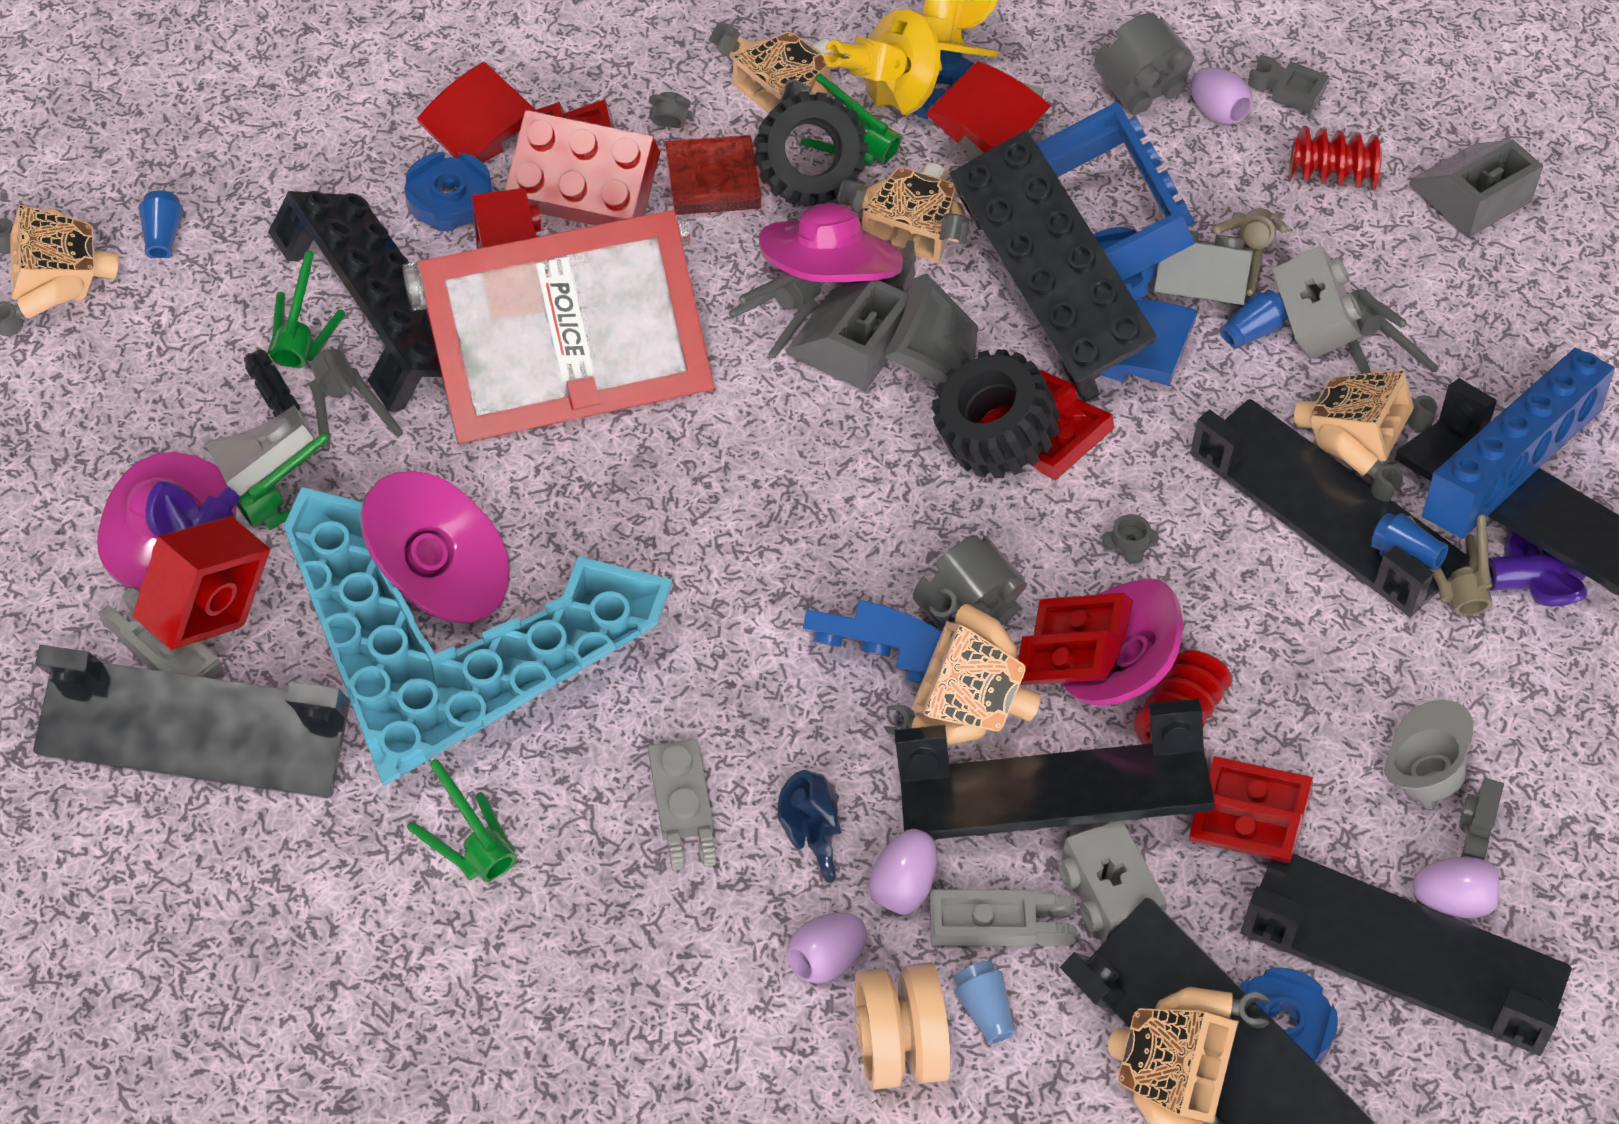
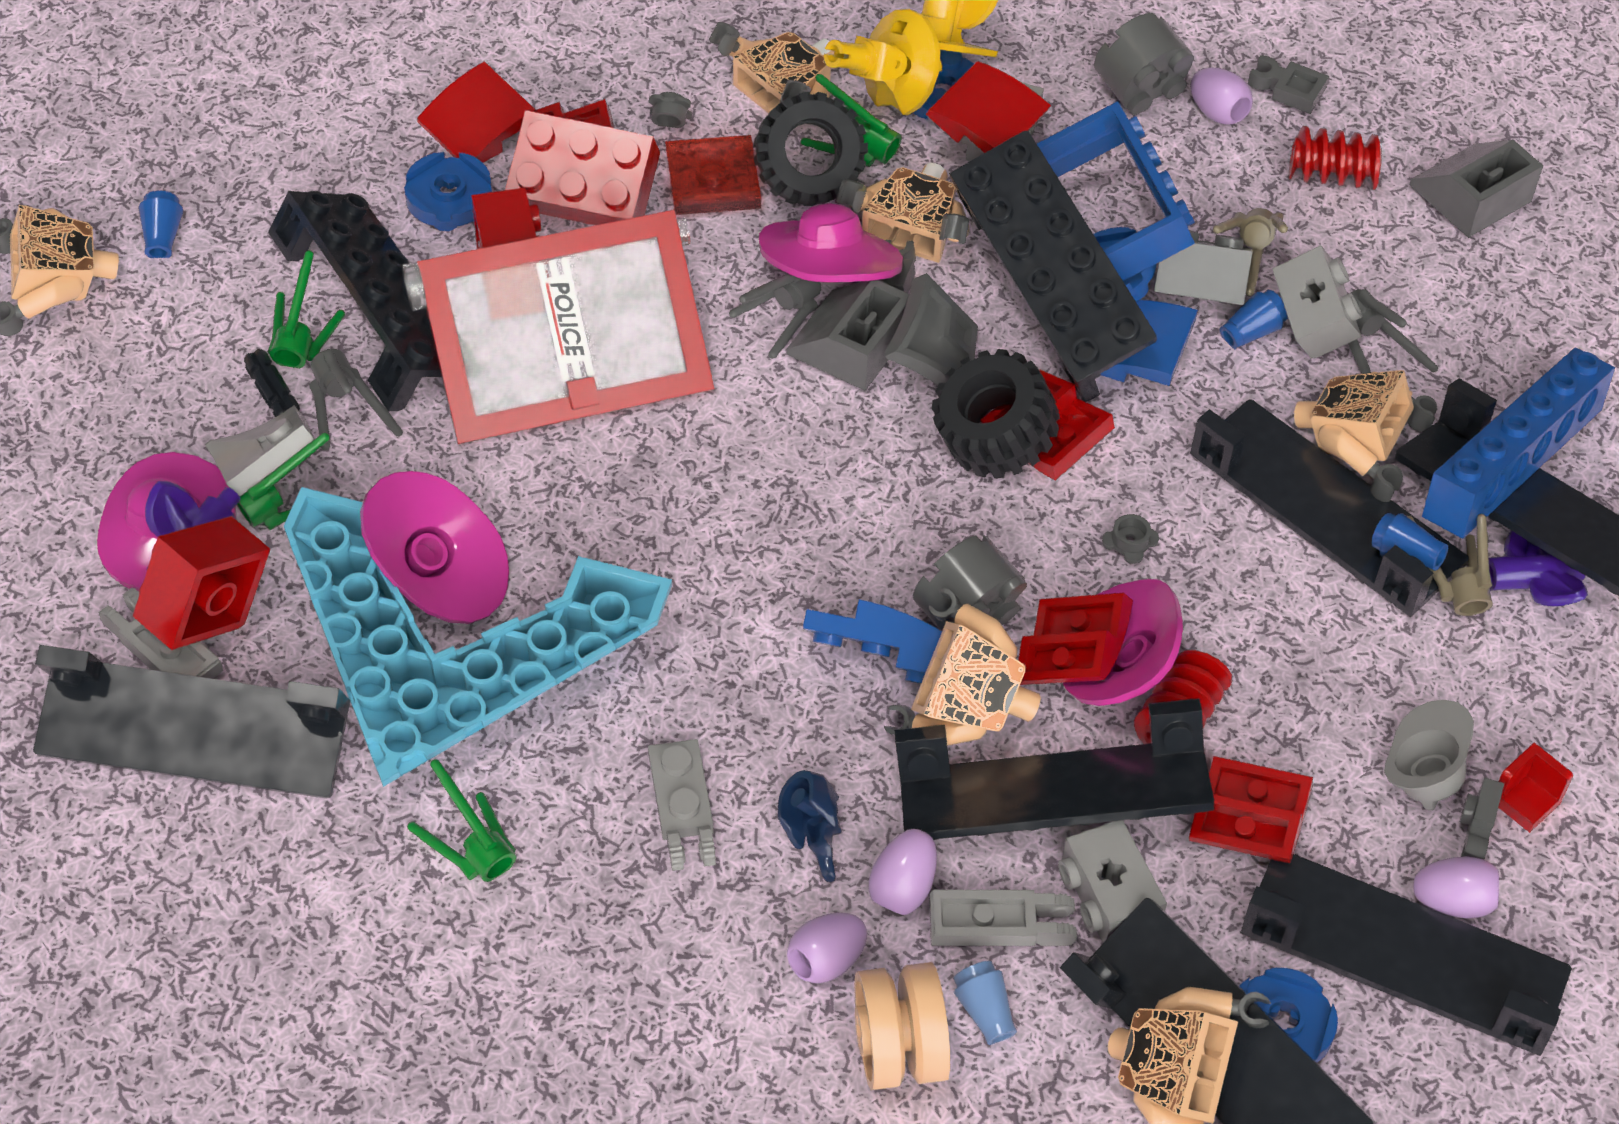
none -> red panel [1498,742,1573,833]

